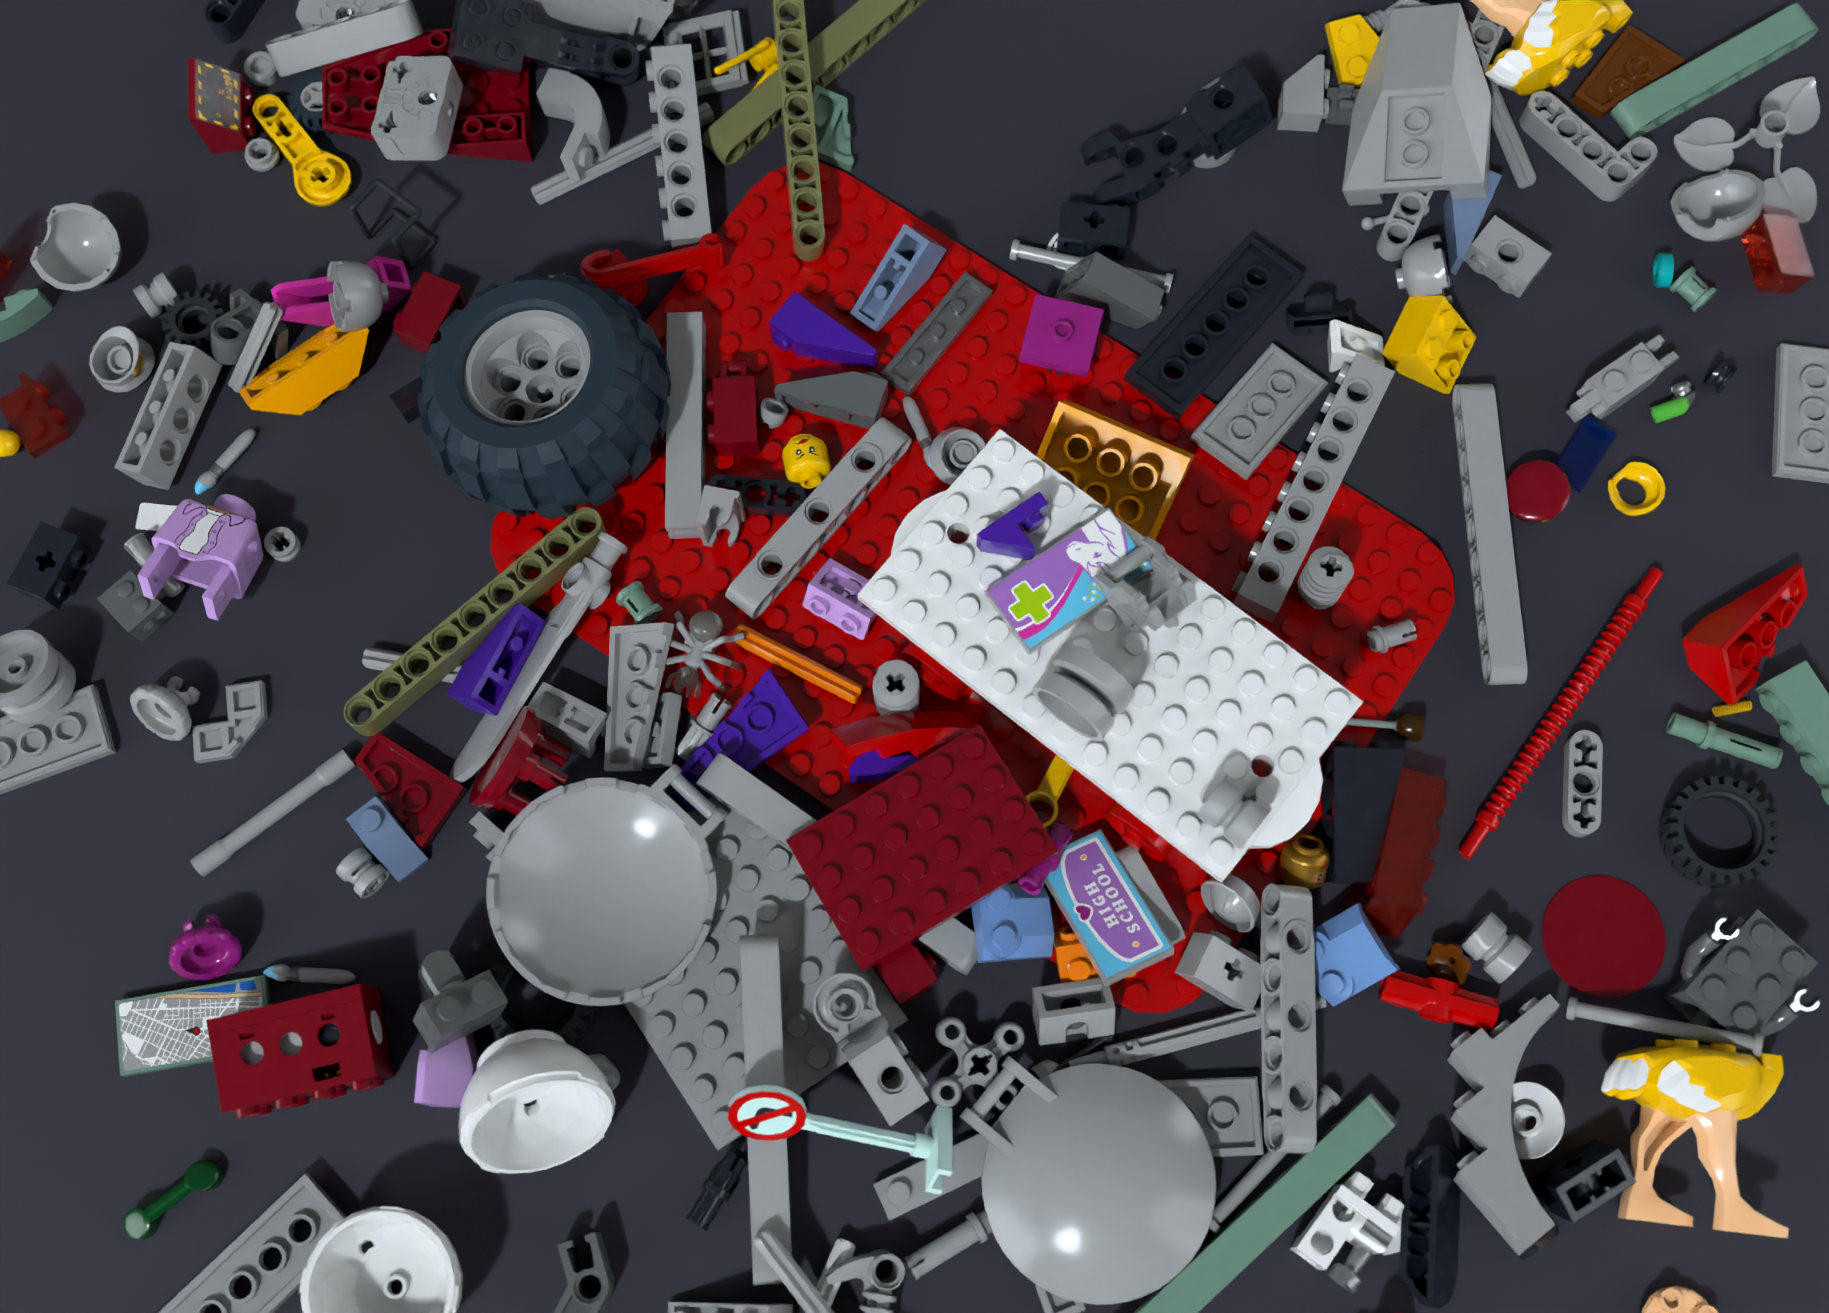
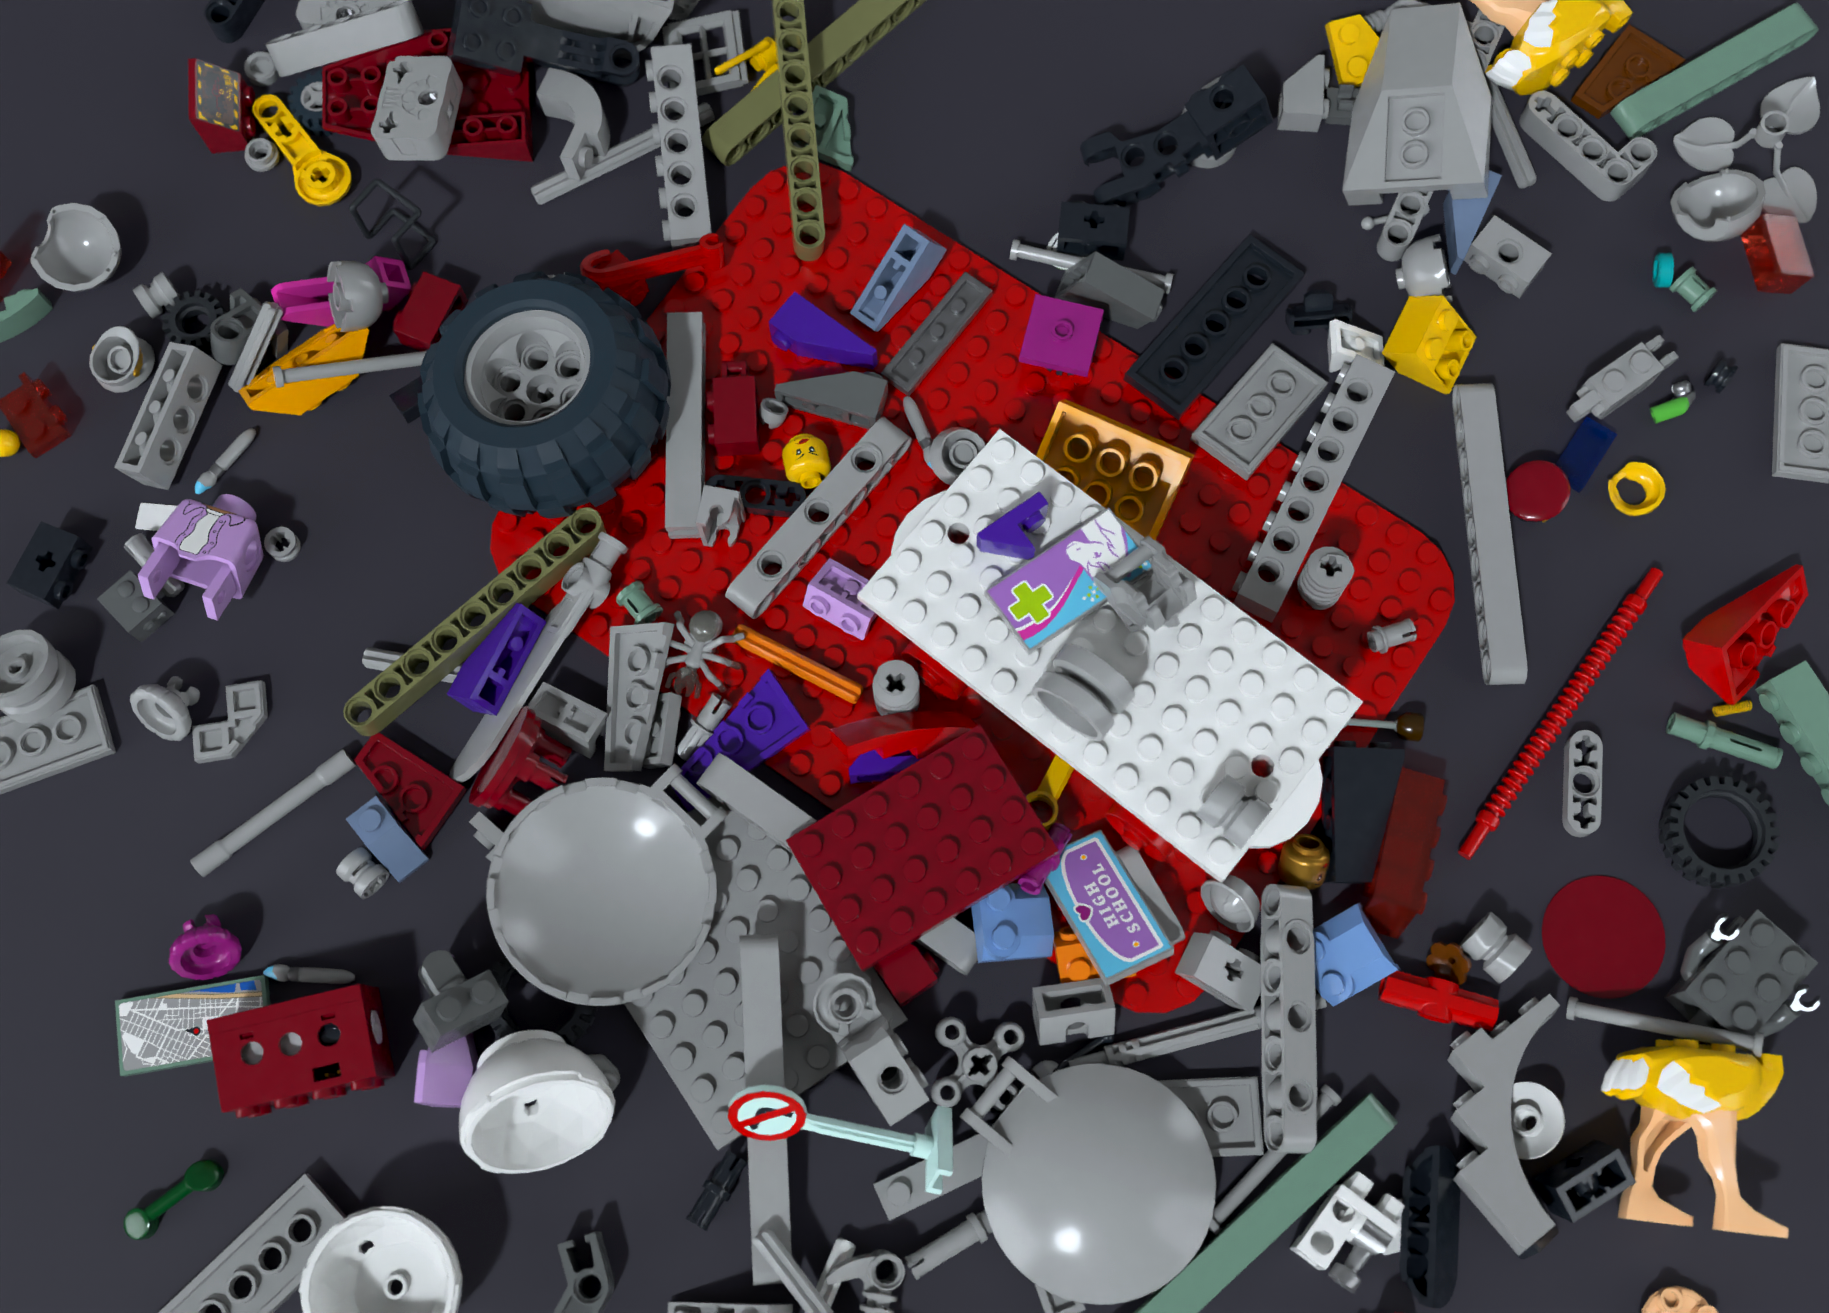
none -> light grey bar [273,351,426,388]

